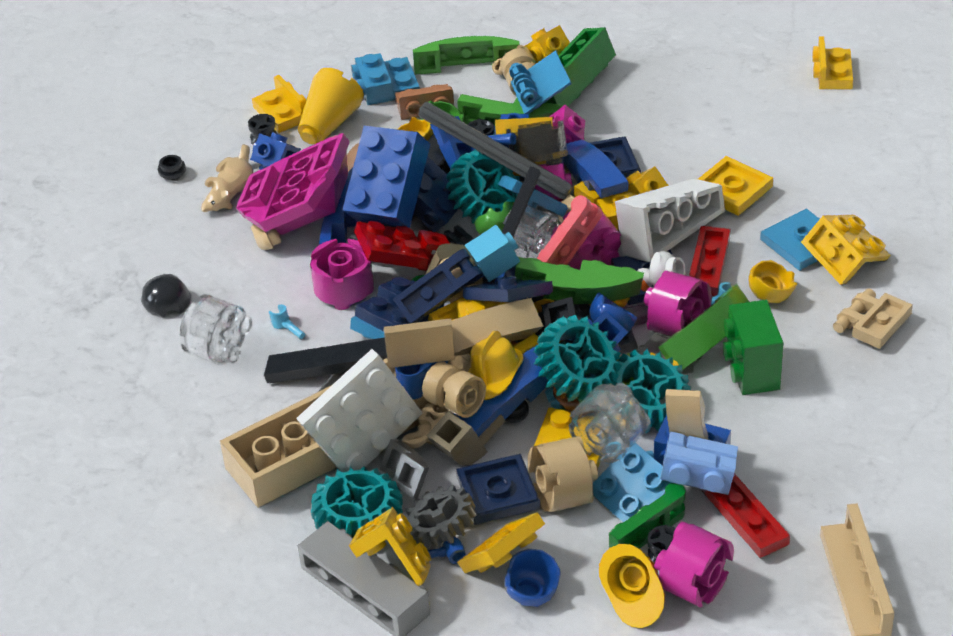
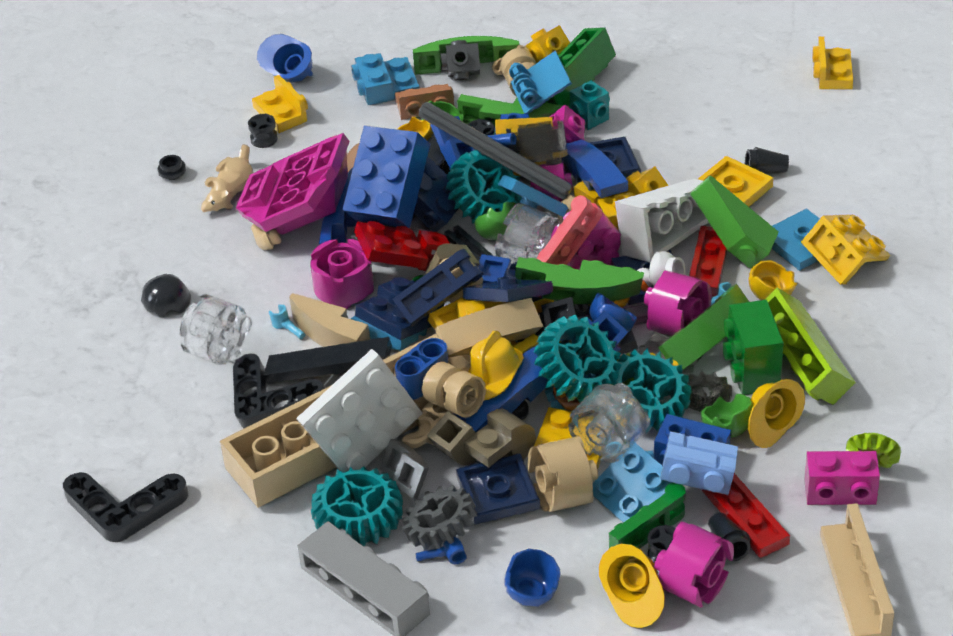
blue brick [250,132,301,170] -> none
yellow cone [298,68,364,144] -> none
yellow bracket [349,507,432,586] -> none
tan slope [383,318,455,368] -> none
yellow plate [457,512,545,573] -> none
medium azure brick [465,225,520,282] -> none
black tile [483,166,541,283] -> none
tan slope [665,389,708,440] -> none
tan plate [833,288,913,349] -> none
none -> black beam [63,472,188,542]
none -> black beam [233,353,325,428]
none -> blue piece [257,34,313,82]
none -> tan slope [289,293,370,347]
none -> dark grey brick [441,40,480,80]
none -> dark tan brick [464,409,536,468]
none -> teal brick [569,80,610,130]
none -> clear smoke gear [688,370,732,412]
none -> bright green slope [691,175,779,269]
none -> bright green hair [701,394,753,438]
none -> black cone [708,513,751,561]
none -> black cone [744,147,789,174]
none -> yellow piece [748,379,805,448]
none -> lime brick [765,288,856,405]
none -> dark pink brick [804,451,880,505]
none -> lime gear [846,433,901,468]

